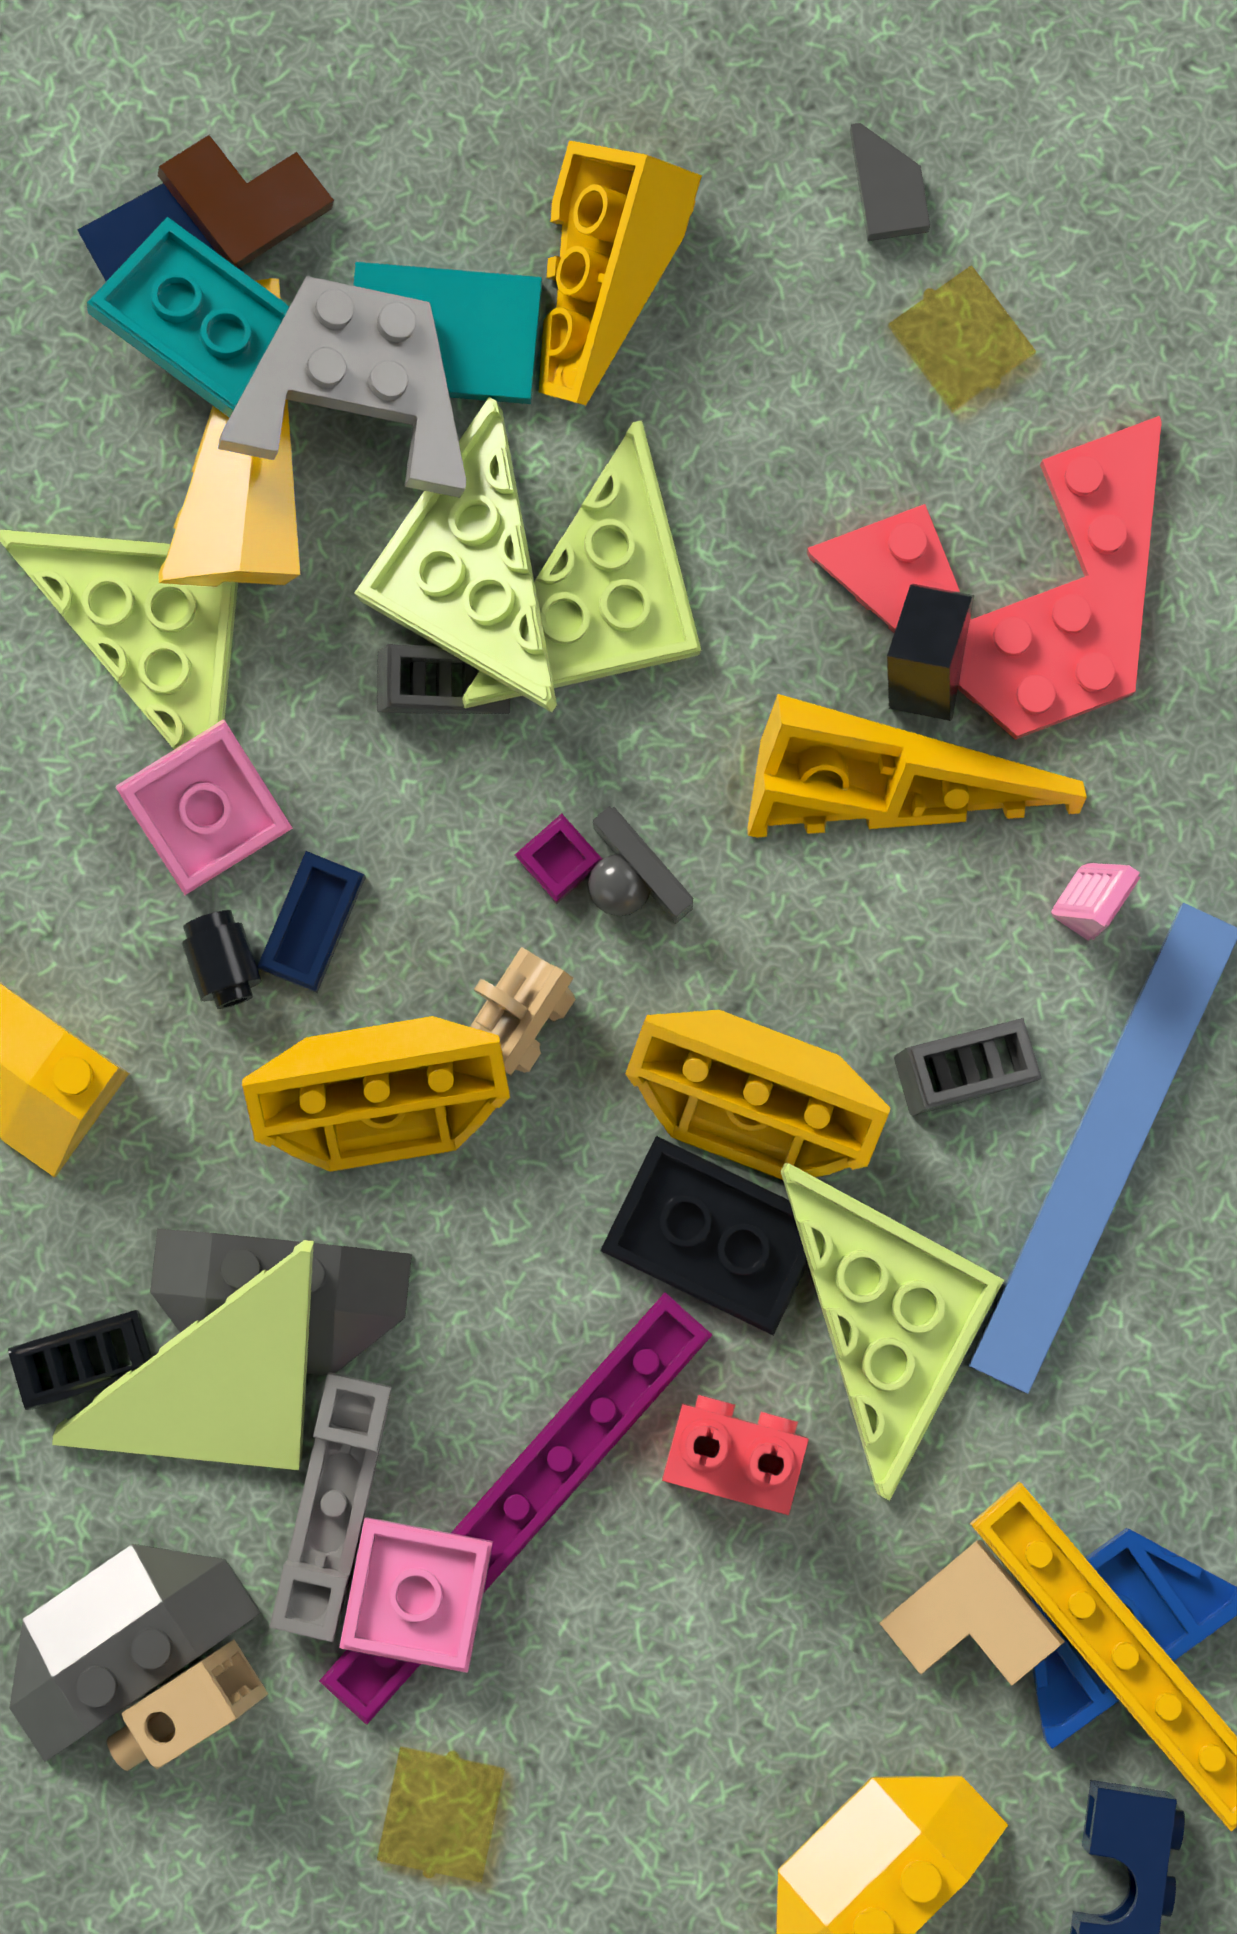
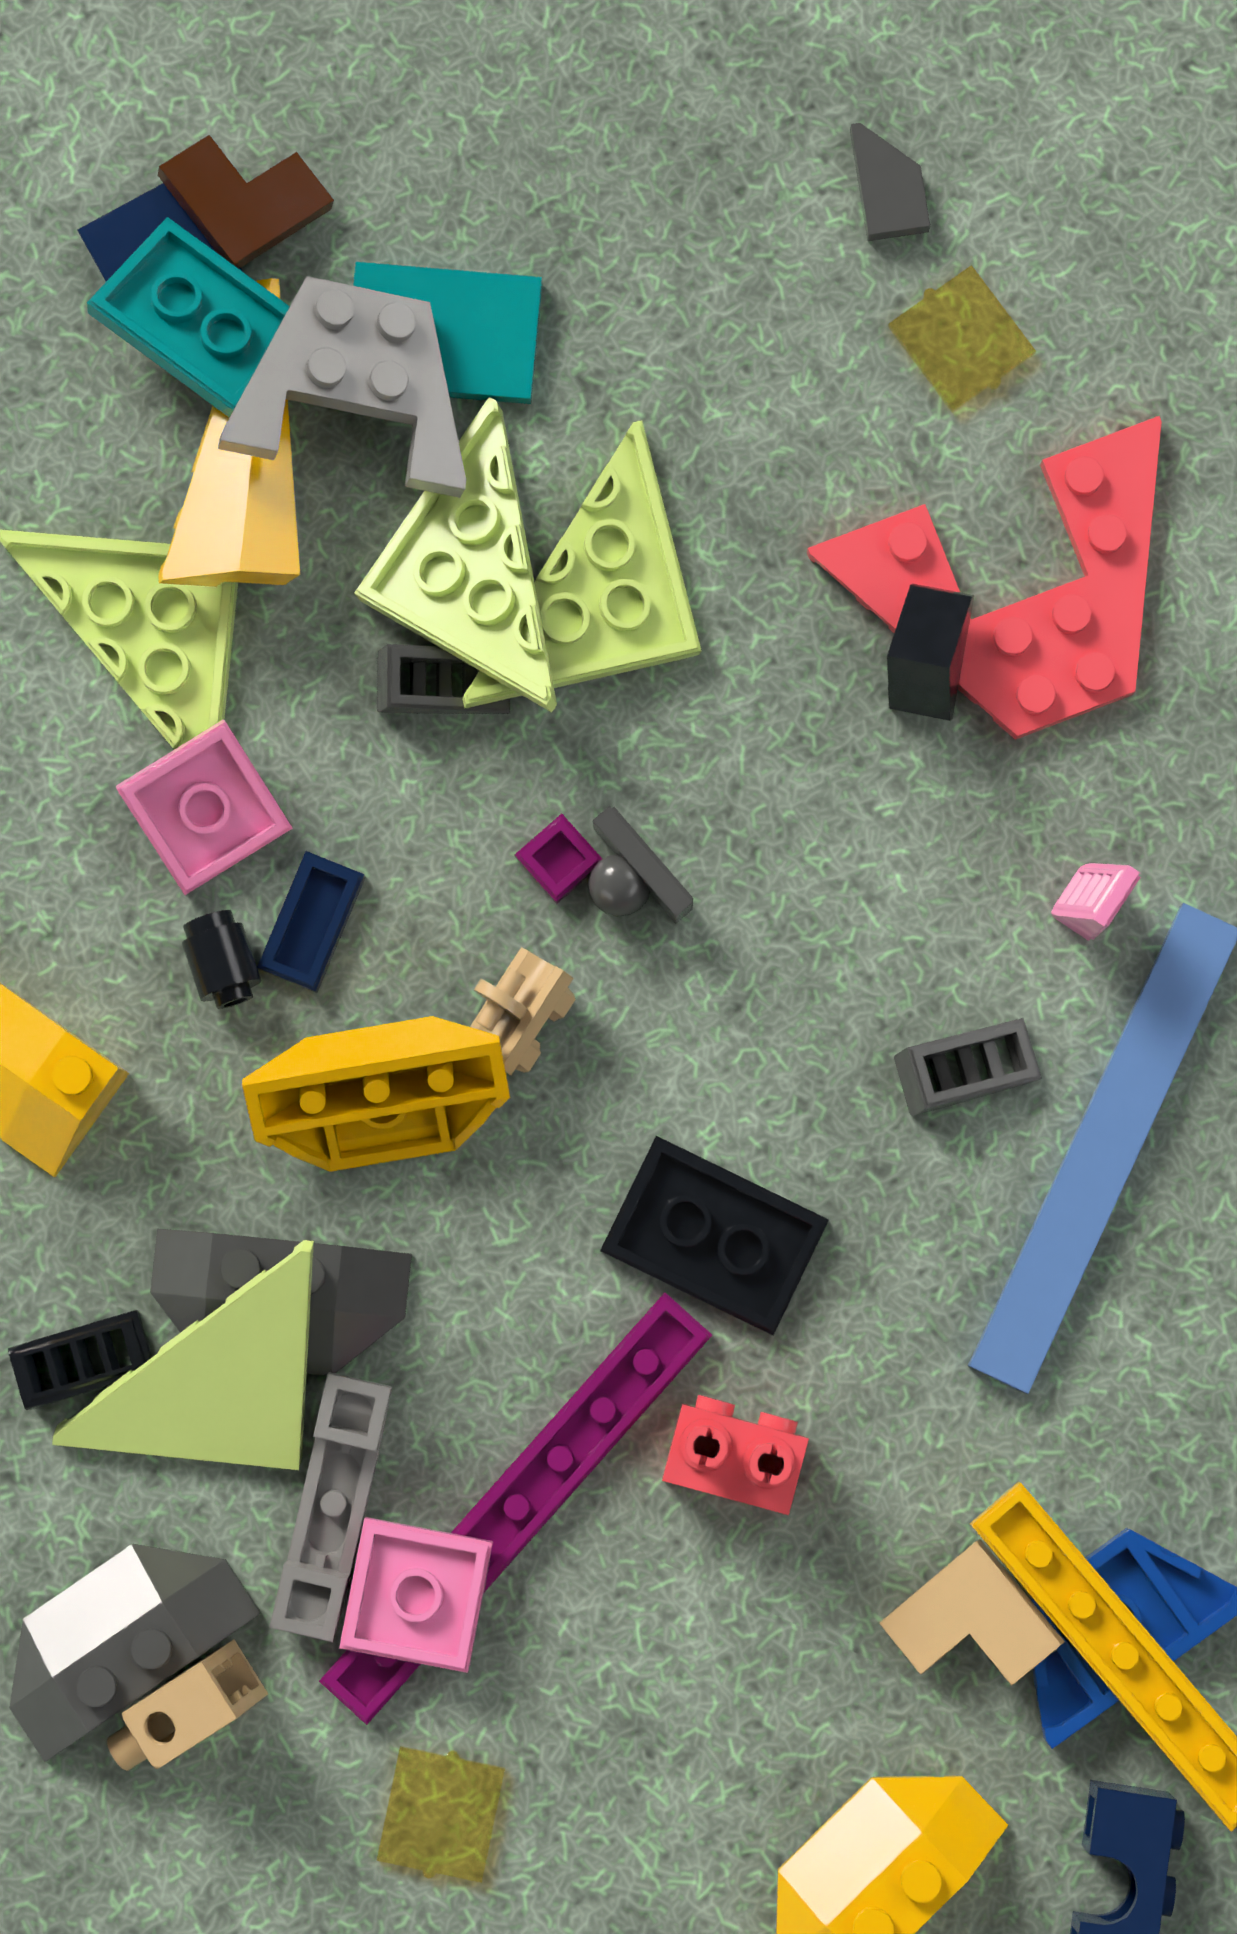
yellow wedge [538,140,702,406] -> none
yellow wedge [625,1010,891,1180] -> none
yellow wedge [747,694,1087,838] -> none
yellowish green tile [781,1163,1004,1501] -> none

